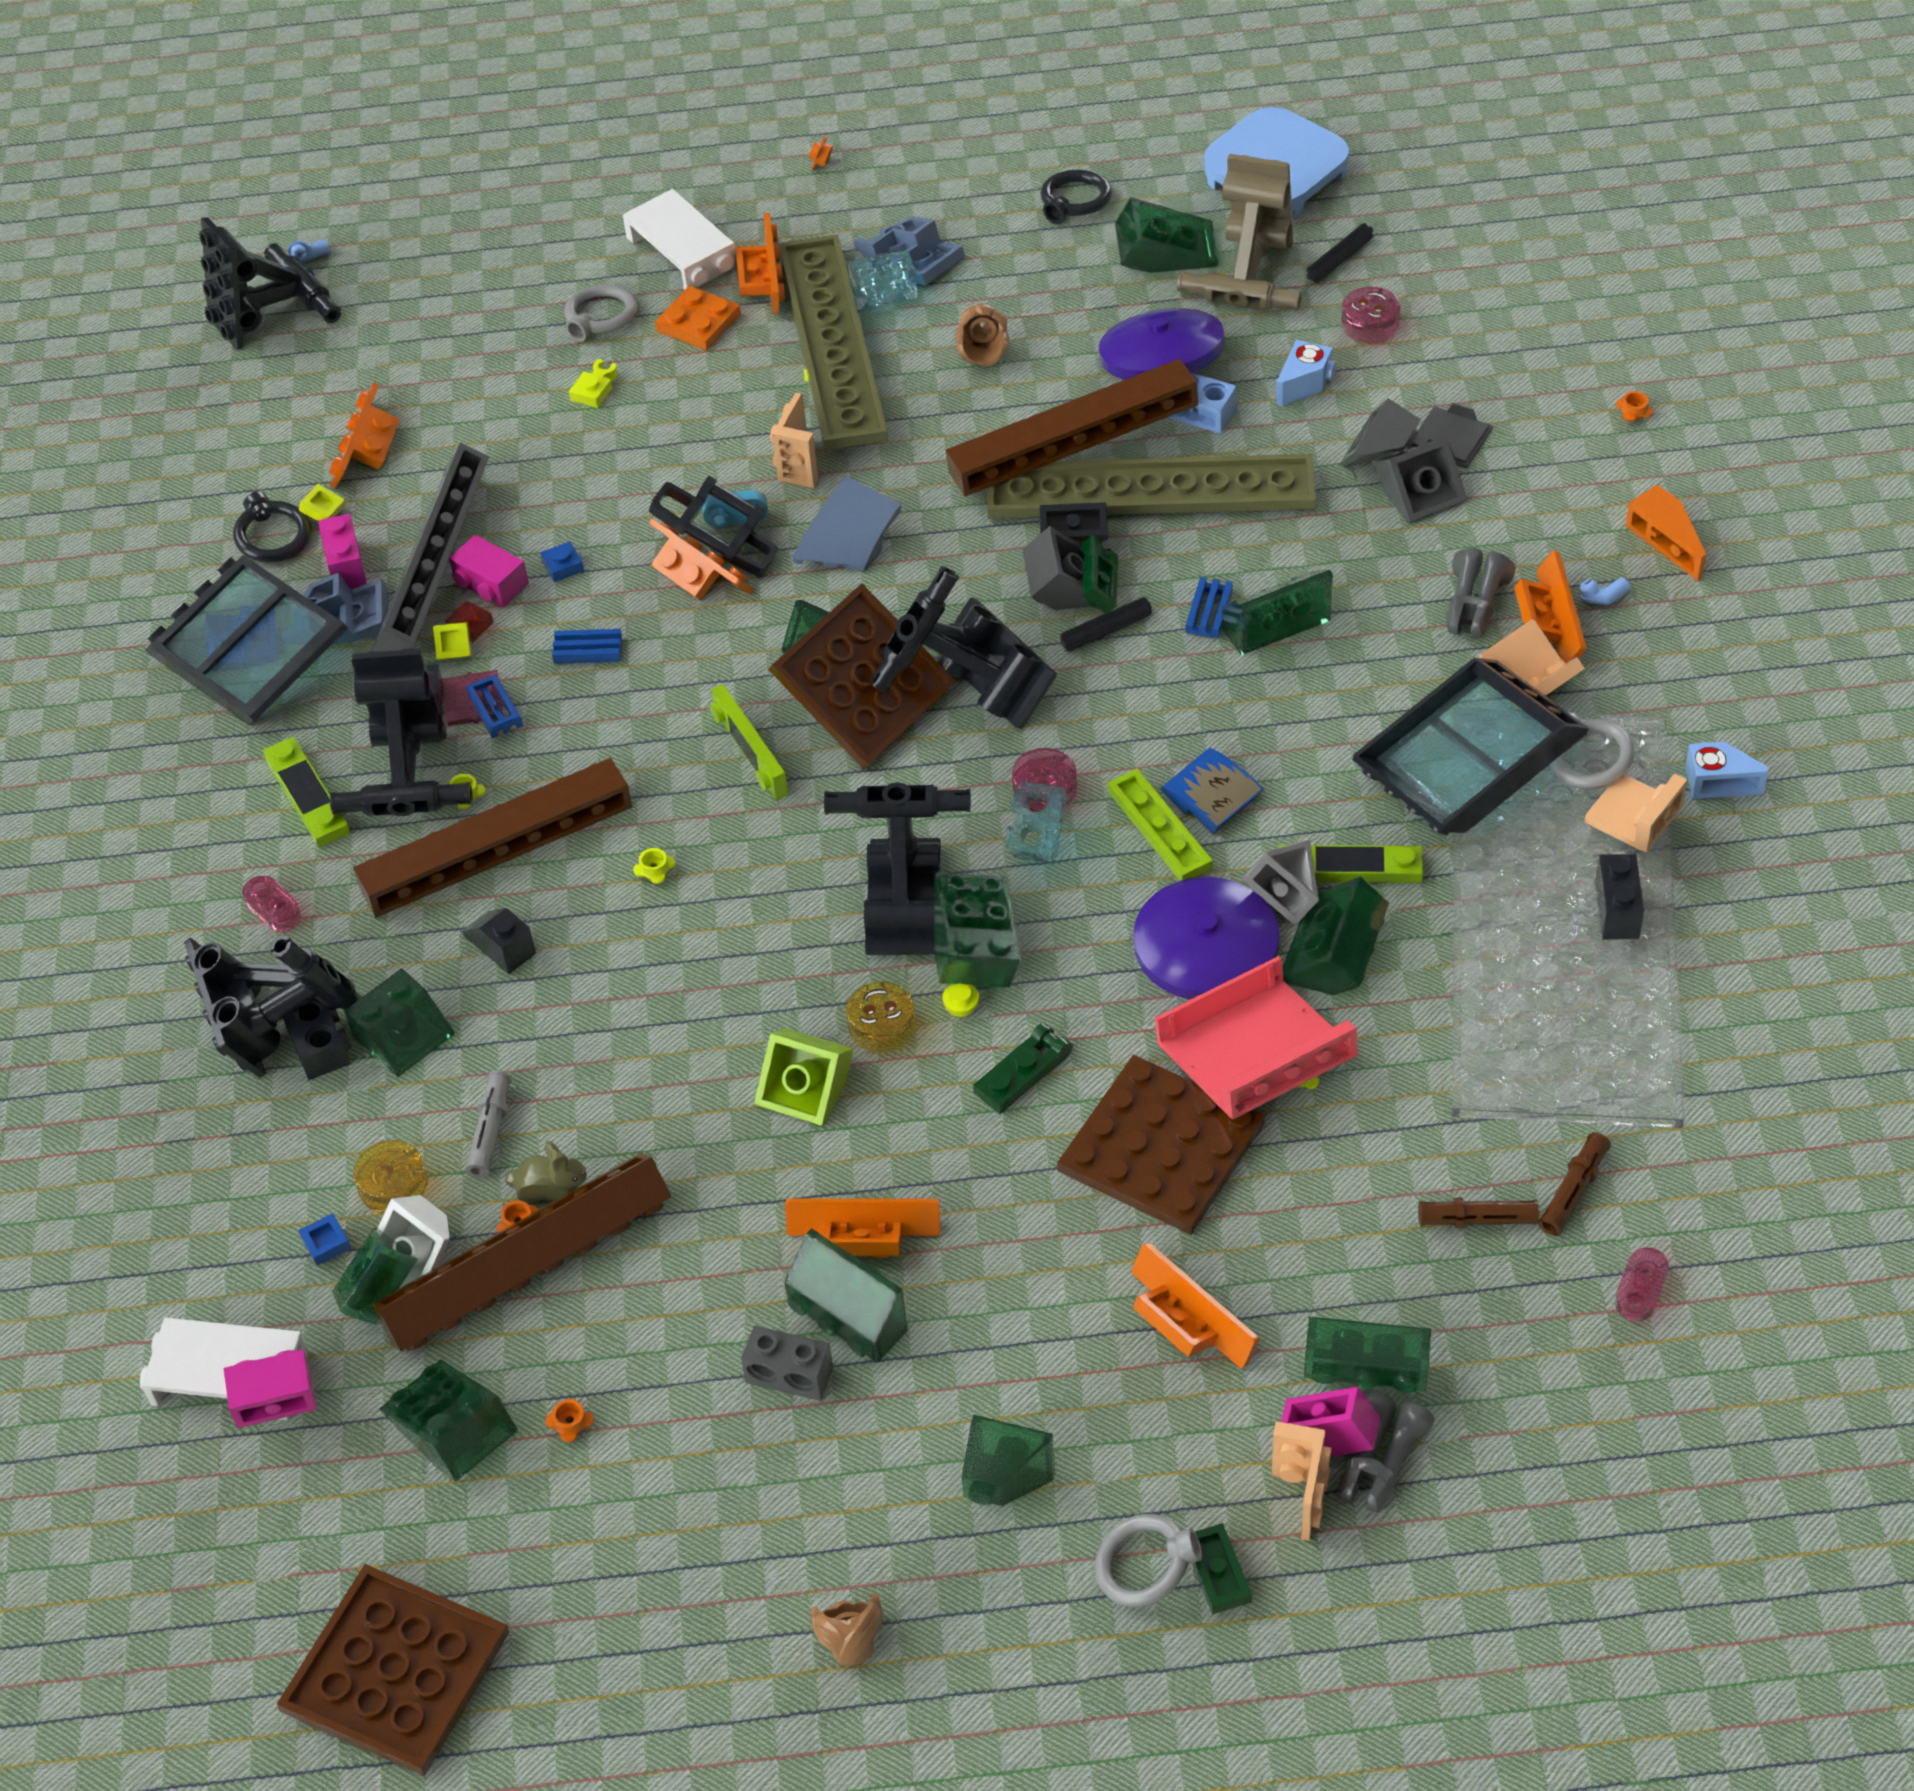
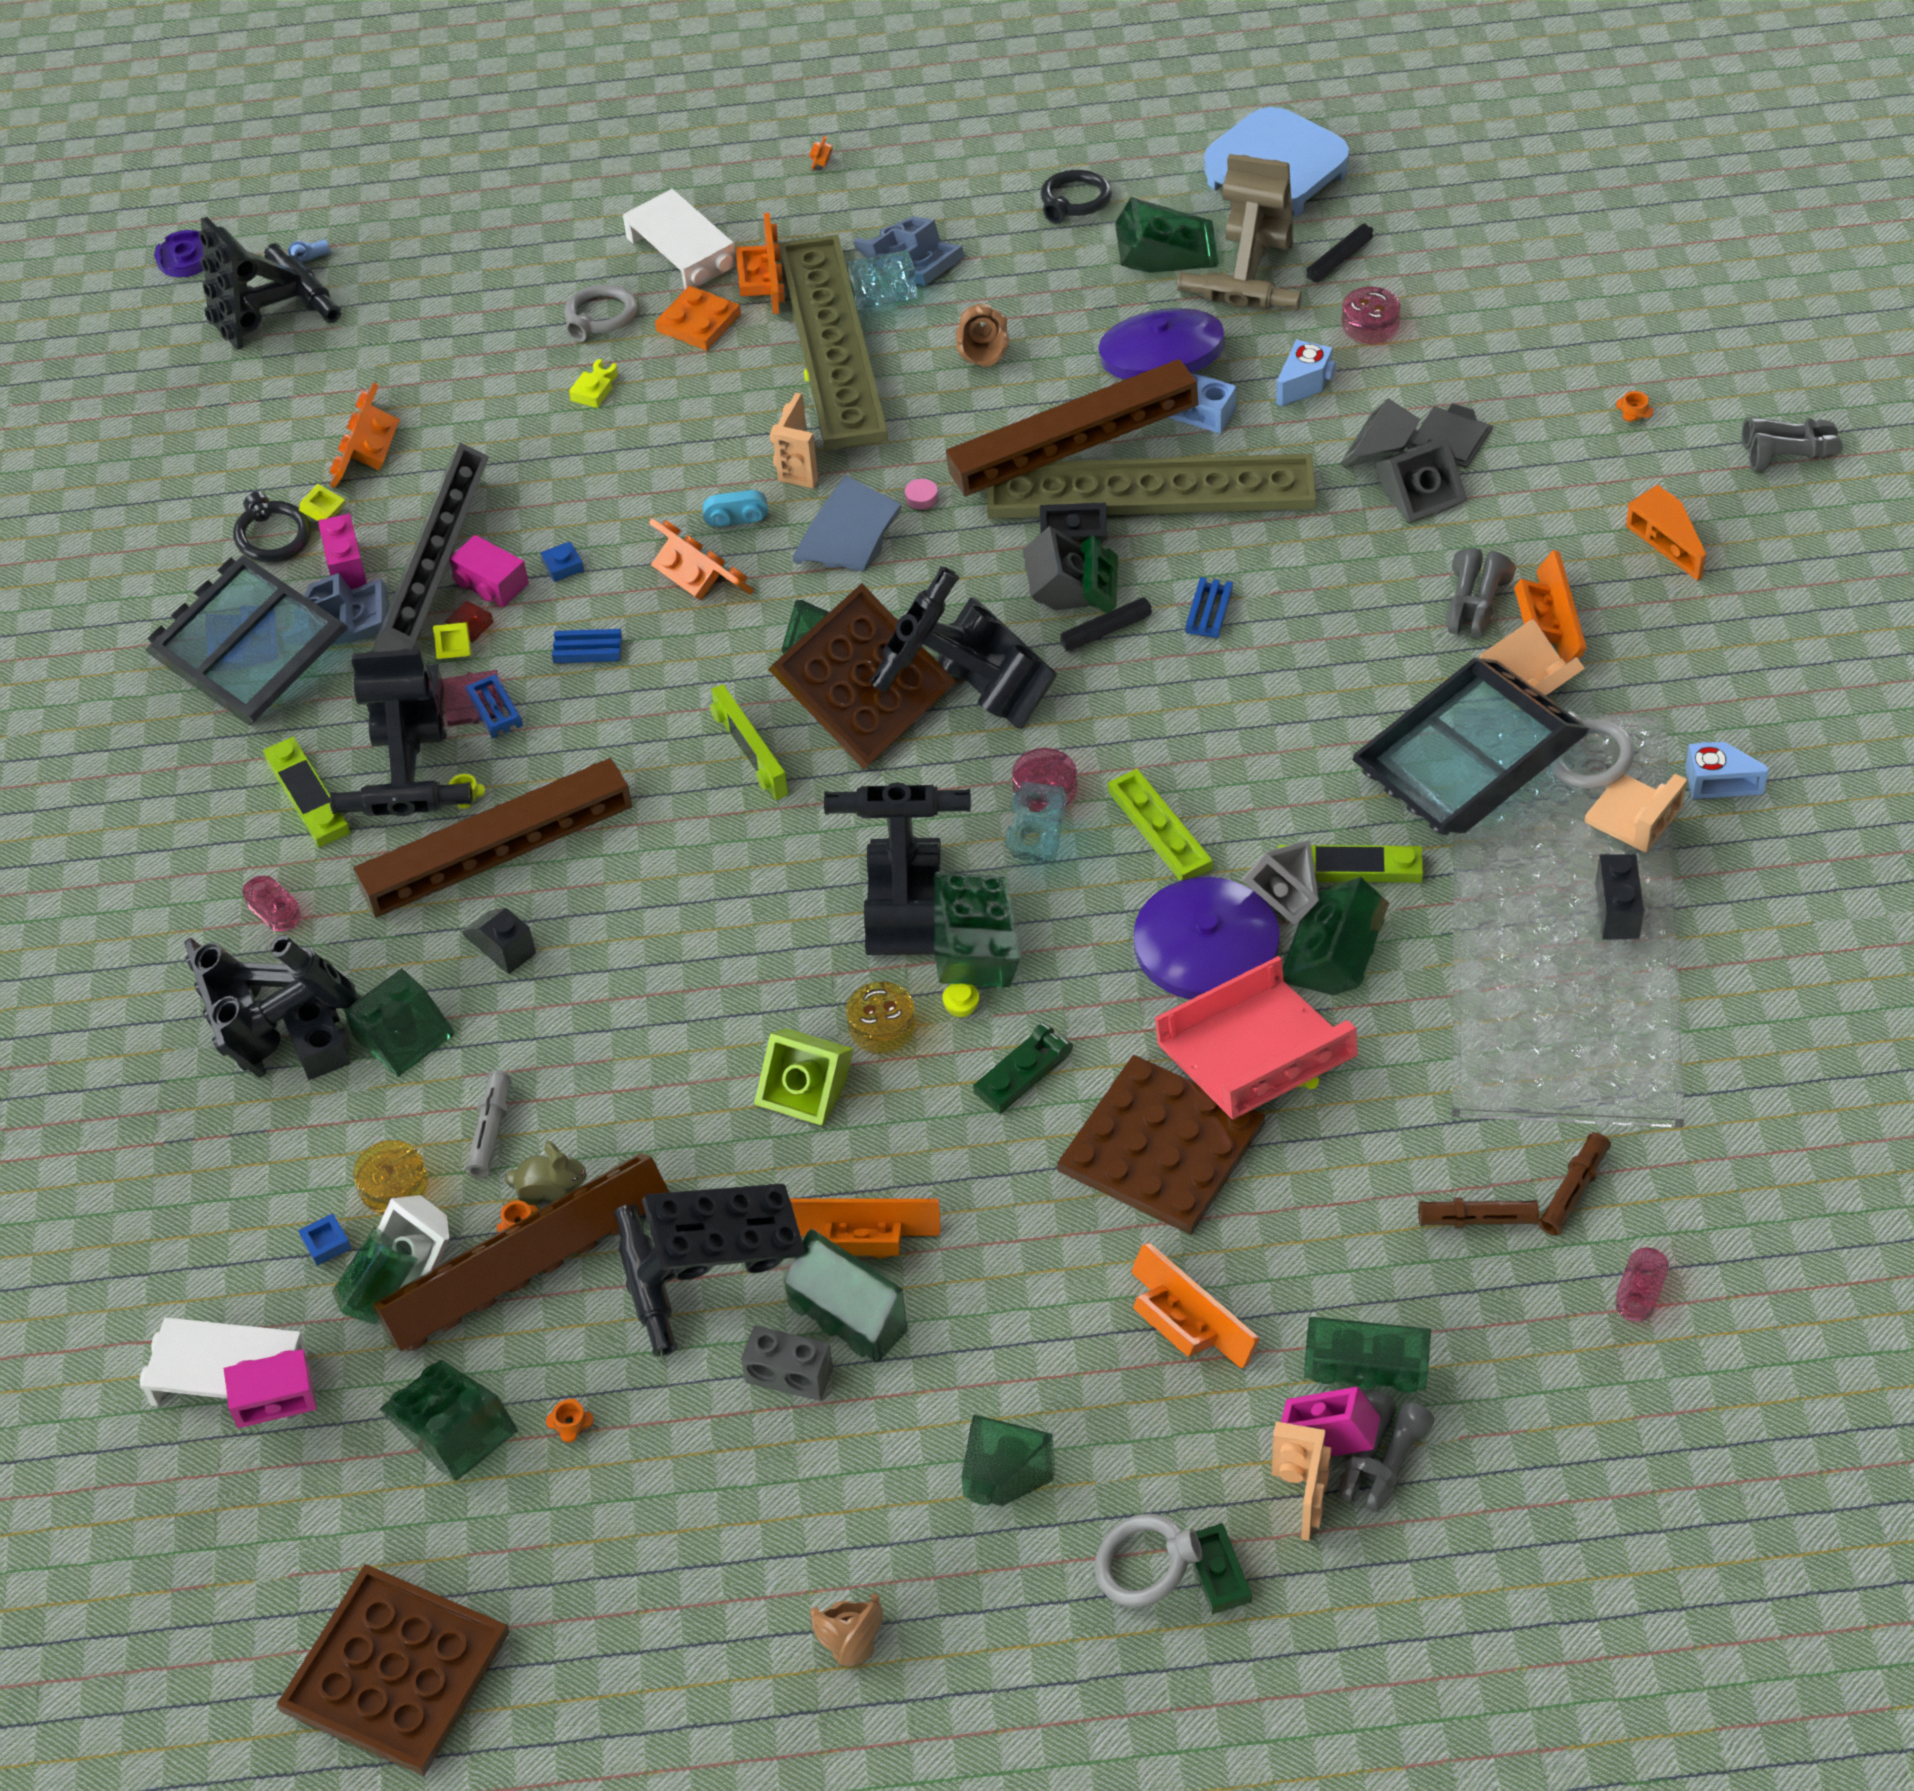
neon yellow plate [633,848,675,884] -> none
black bar [649,475,778,577] -> none
slope [1161,747,1264,834] -> none
clear green slope [1222,570,1333,656] -> none
light blue arm [1579,577,1631,605] -> none
none -> dark purple tile [154,230,204,277]
none -> black plate [614,1183,805,1357]
none -> bright pink tile [905,479,938,510]
none -> dark grey piece [1742,417,1843,471]

